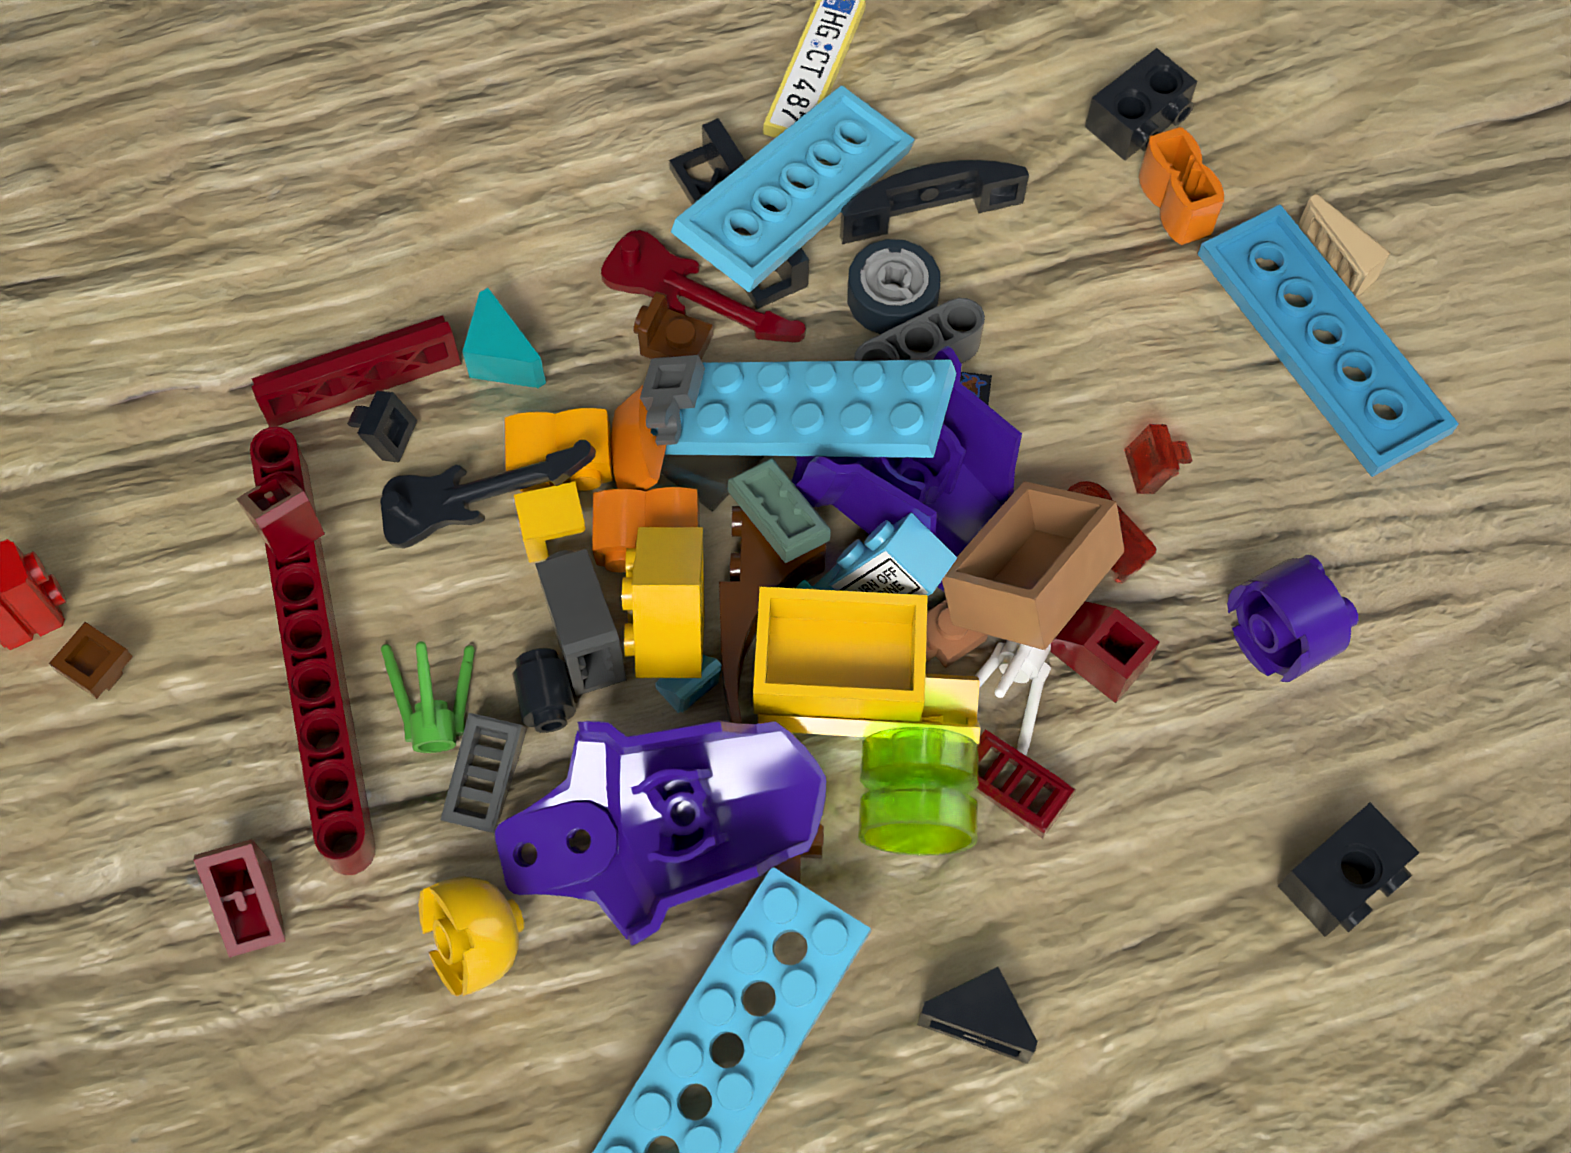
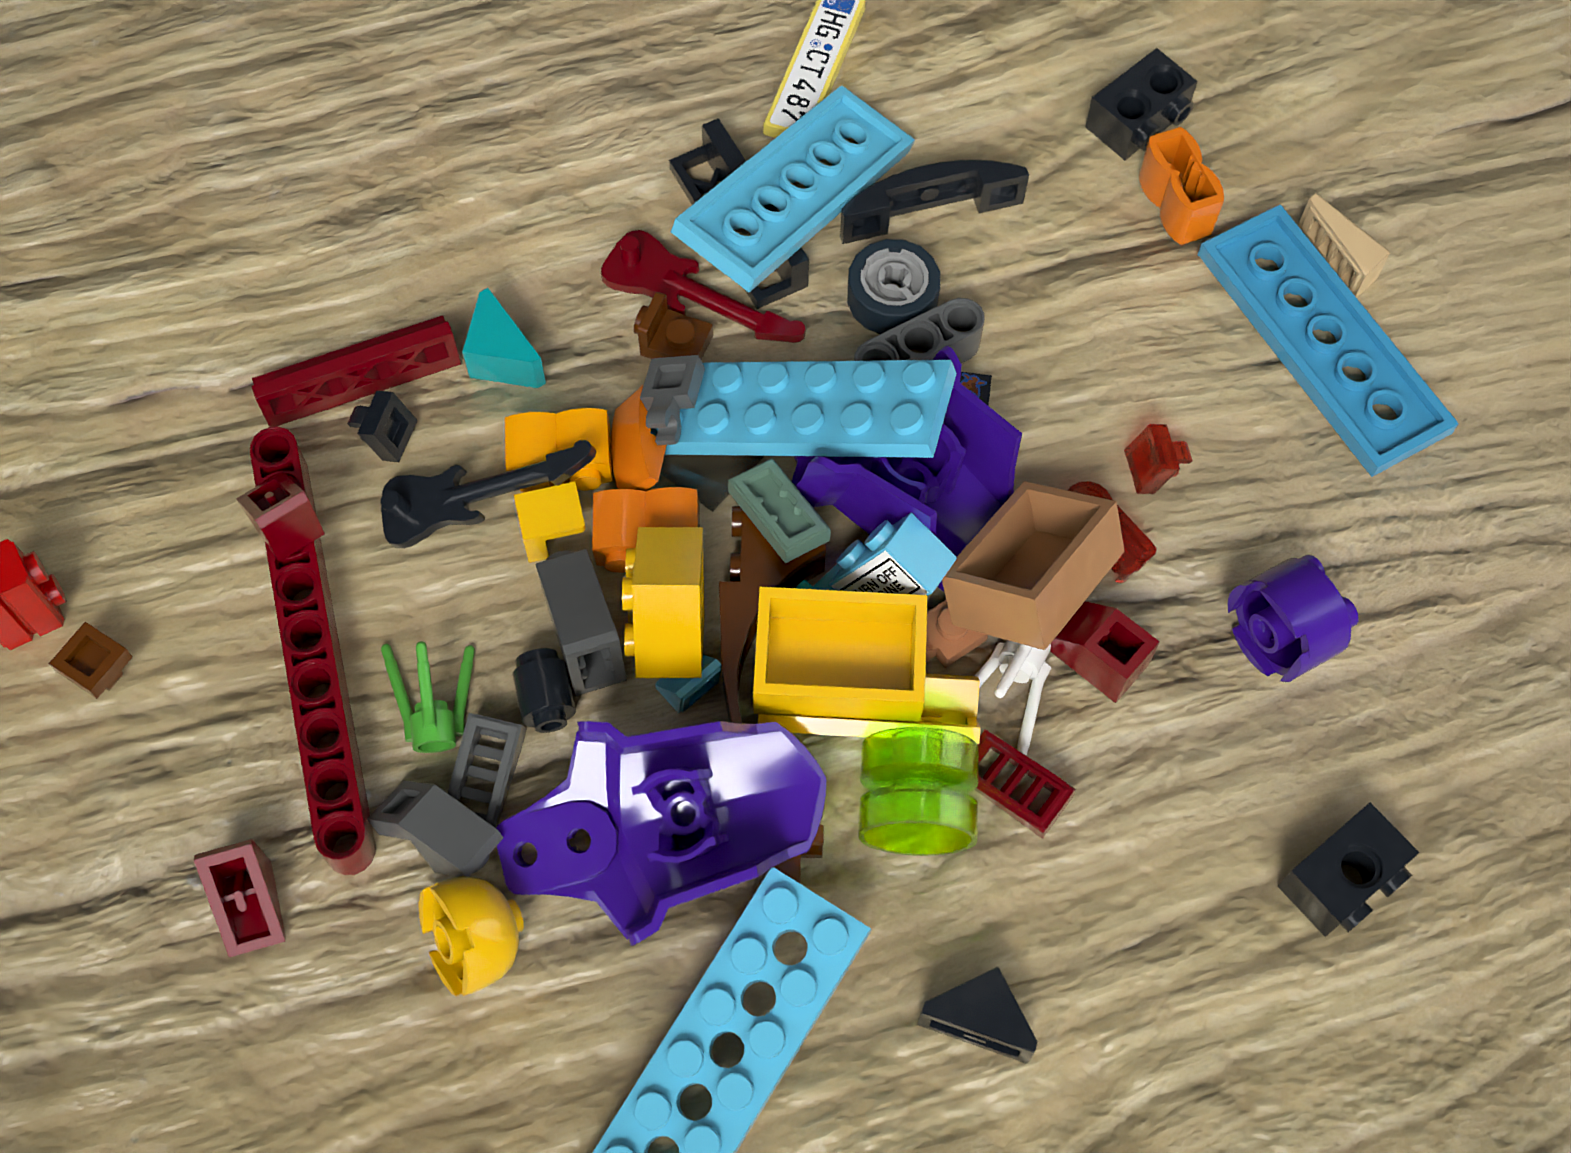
none -> dark grey slope [367,780,503,877]

